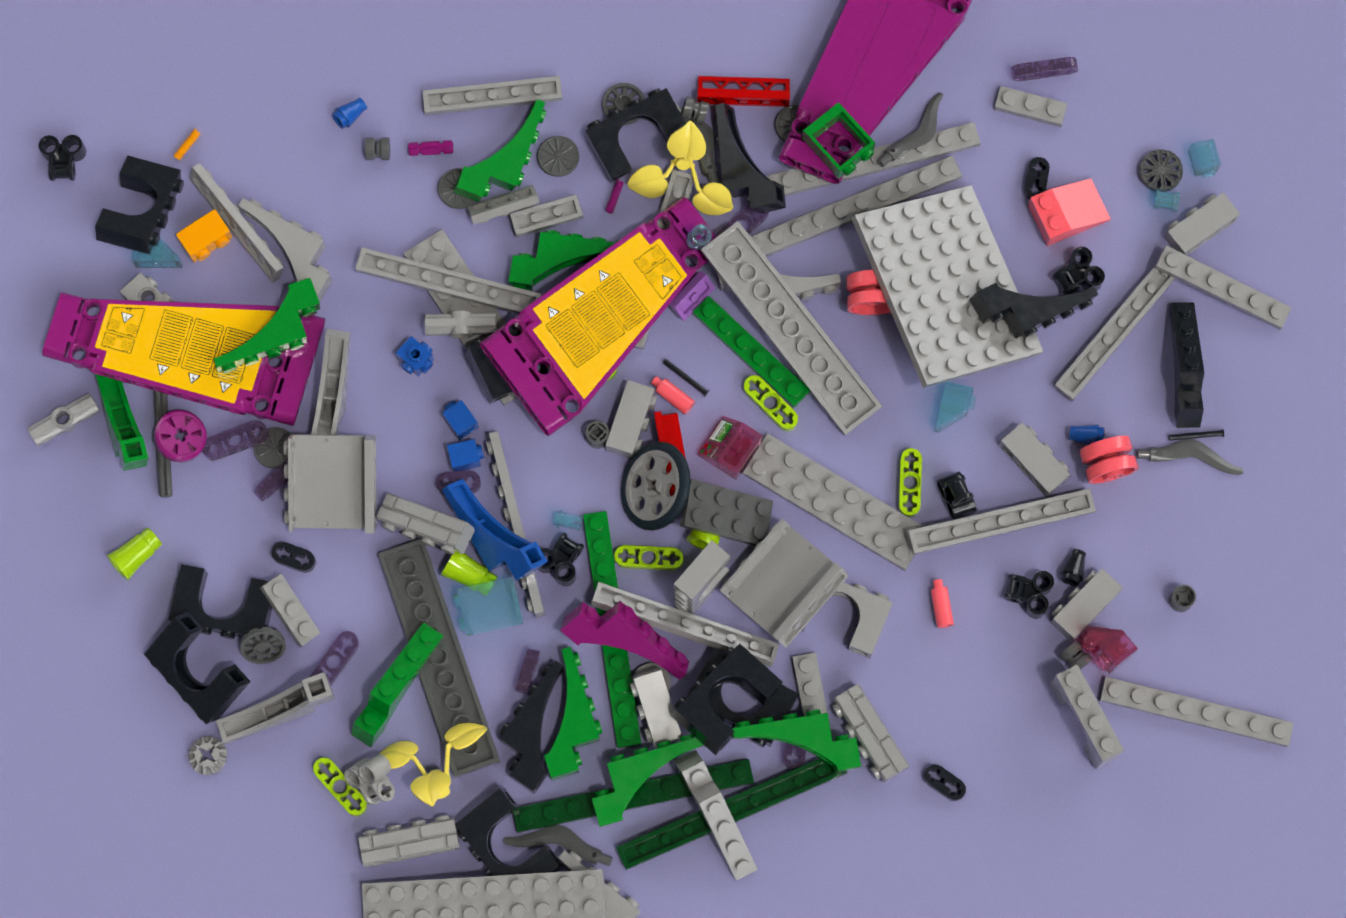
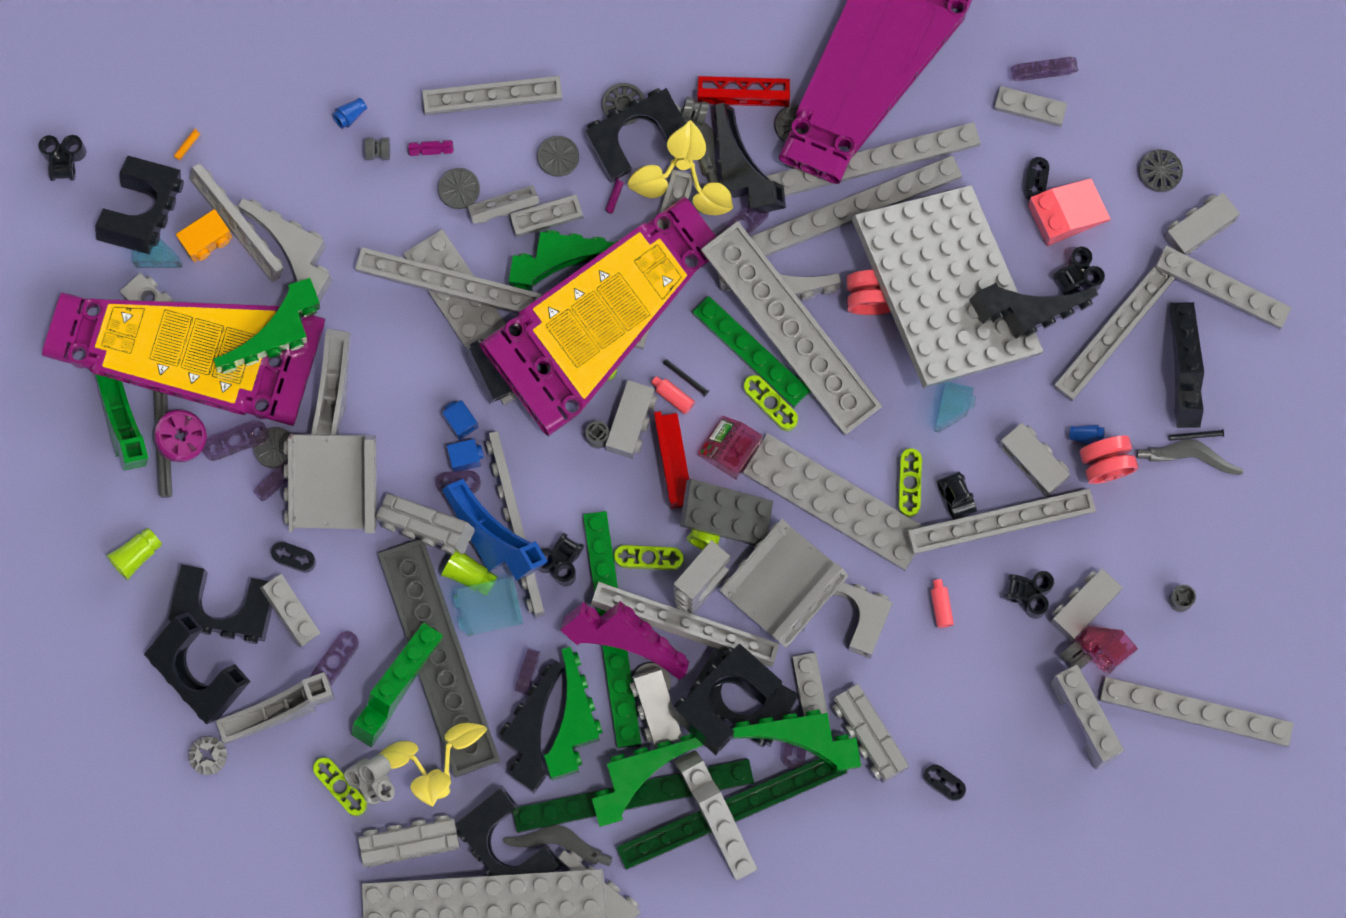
light grey piece [27,393,100,447] -> none
dark grey wheel [240,627,286,664] -> none
blue brick [396,336,434,377] -> none
light grey piece [425,310,497,339] -> none
green arch [453,99,546,202] -> none
clear light blue pin [552,510,583,531] -> none
wedge [621,442,691,531] -> none
medium lavender plate [669,271,715,321] -> none
clear light blue bush [686,224,712,250] -> none
green window [802,102,875,179] -> none
dark grey piece [877,93,943,167] -> none
black cone [1060,549,1086,586] -> none
clear light blue bush [1154,189,1180,212] -> none
clear light blue brick [1188,139,1221,178] -> none

